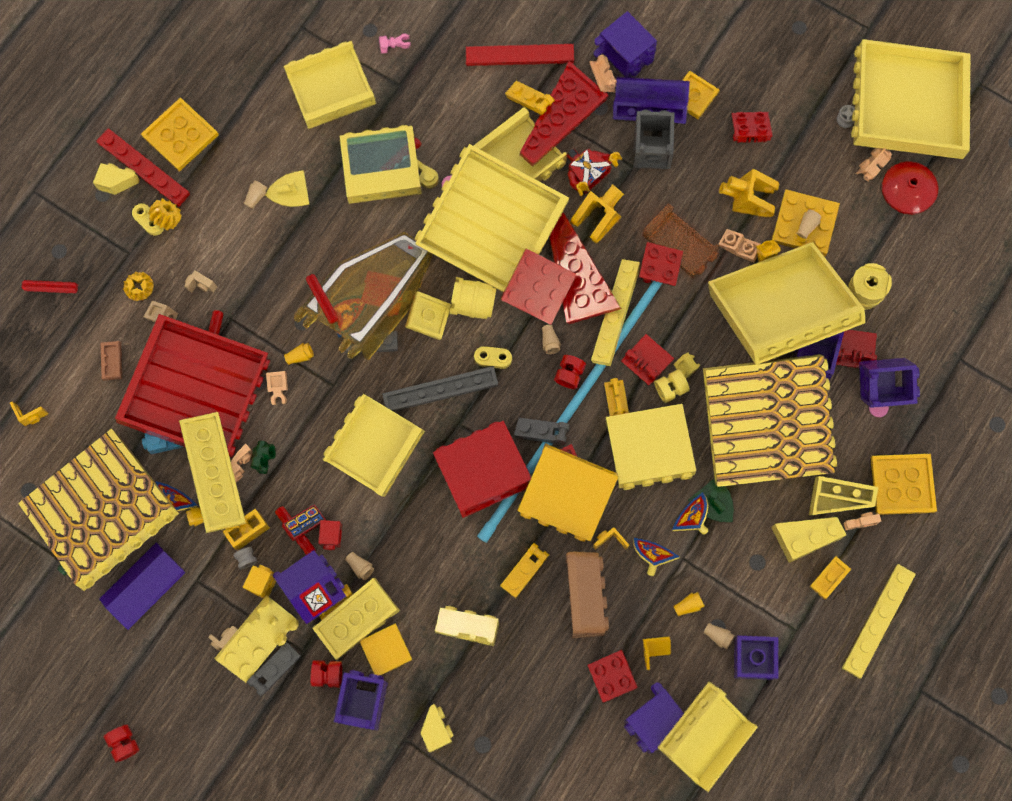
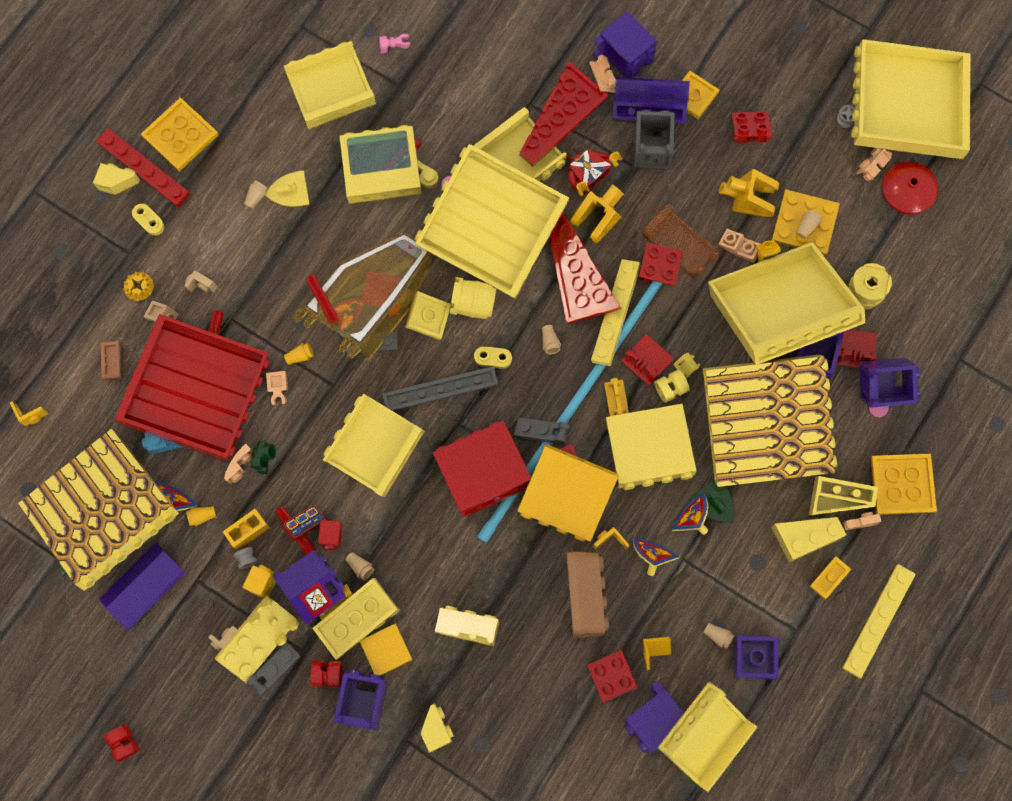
red axle [22,280,78,293] -> none
yellow gear [148,199,182,230] -> none
light yellow tile [179,412,246,533] -> none
red tile [466,44,574,66] -> none
plate [500,248,576,325] -> none
yellow plate [500,543,549,599] -> none
yellow plate [505,81,554,115] -> none
red wheel [554,355,586,390] -> none
yellow cone [674,592,705,616] -> none

